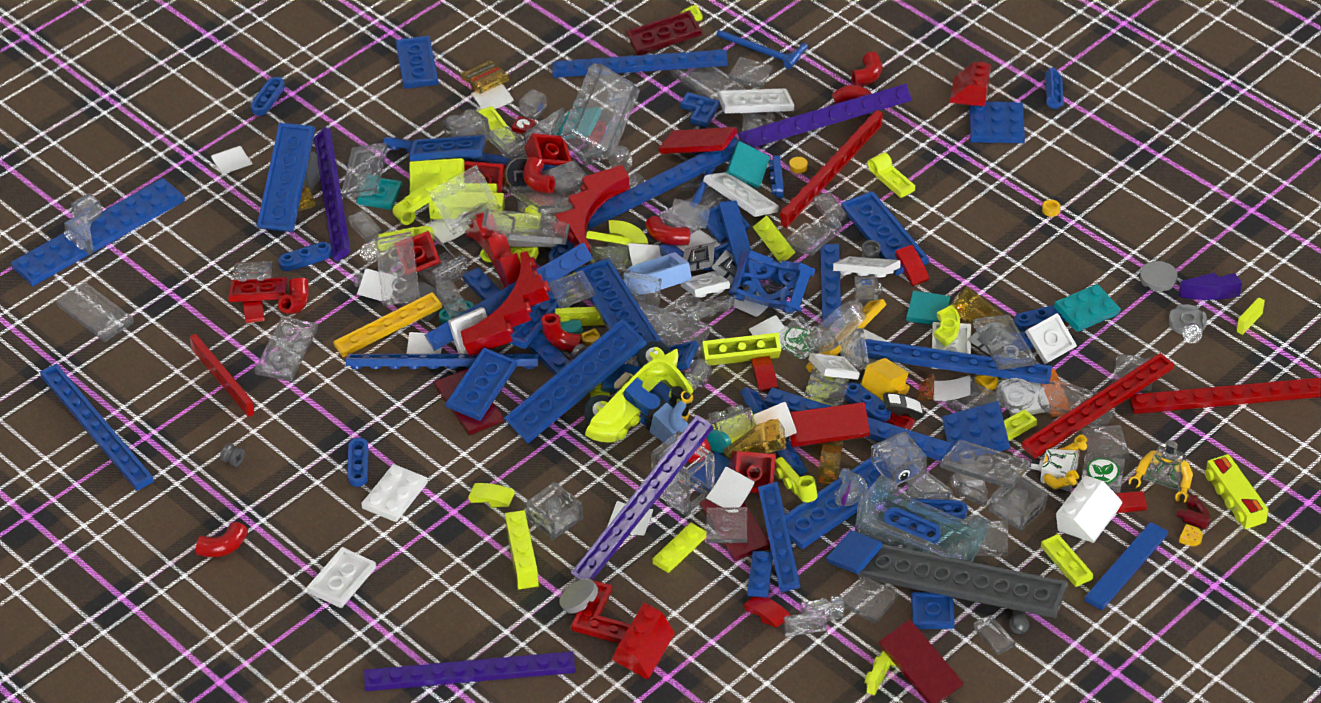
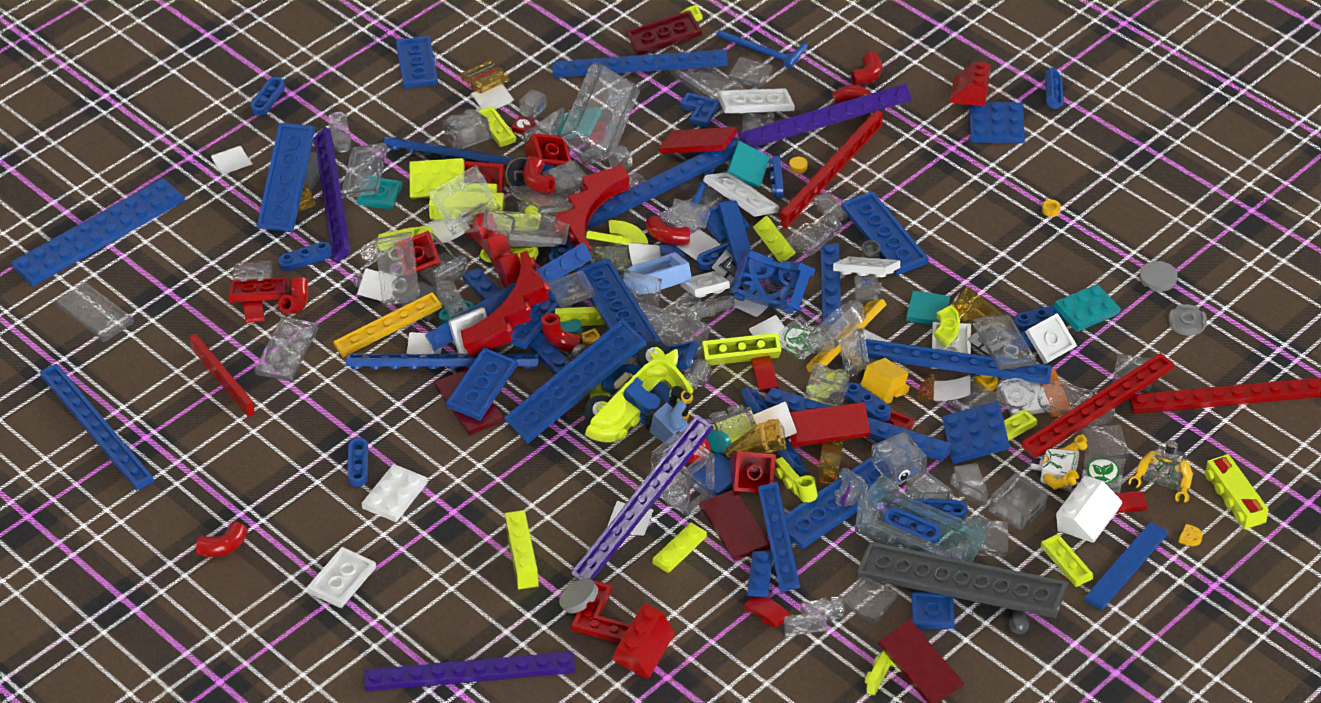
clear arch [64,193,102,254] -> none
dark grey wheel [220,443,245,467] -> none
clear plate [348,210,383,243] -> none
neon yellow plate [393,178,445,225] -> none
blue plate [409,135,486,161] -> none
neon yellow slope [468,483,515,508] -> none
clear tile [485,127,526,160] -> none
clear brick [525,482,583,540] -> none
sticker [683,241,716,271] -> none
white sticker [706,467,754,513] -> none
clear tile [706,507,747,543] -> none
white tile [809,353,860,379] -> none
blue tile [826,530,883,574] -> none
neon yellow plate [868,152,915,198] -> none
slope [883,393,924,420] -> none
red slope [895,244,929,286] -> none
clear tile [940,440,1030,489] -> none
clear tile [973,615,1015,655] -> none
dark red plant [1177,495,1211,530] -> none
dark purple slope [1179,272,1242,300] -> none
clear tile [1182,323,1202,343] -> none
neon yellow tile [1237,298,1265,335] -> none
none -> clear plate [329,112,352,153]

